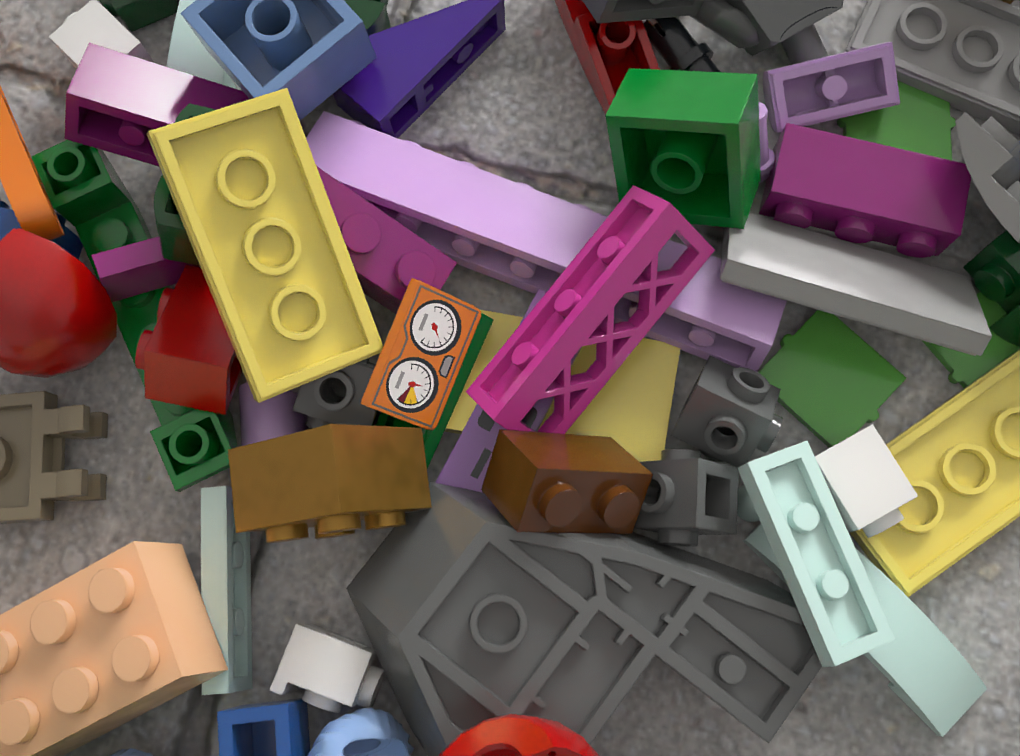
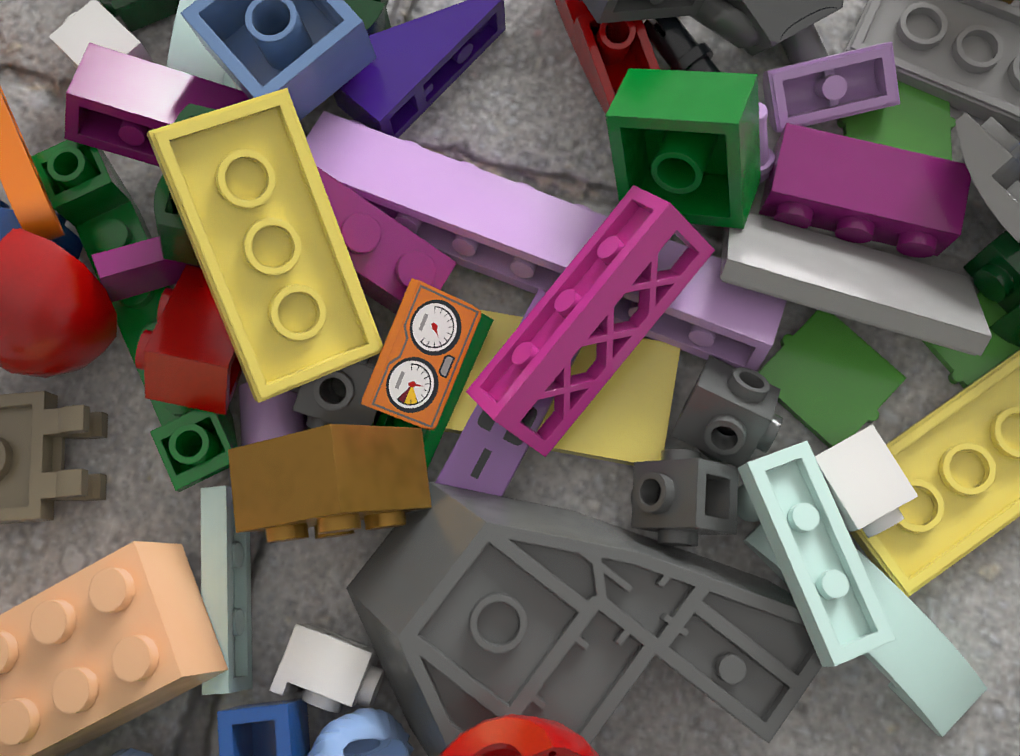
reddish brown brick [481,429,653,534] -> none

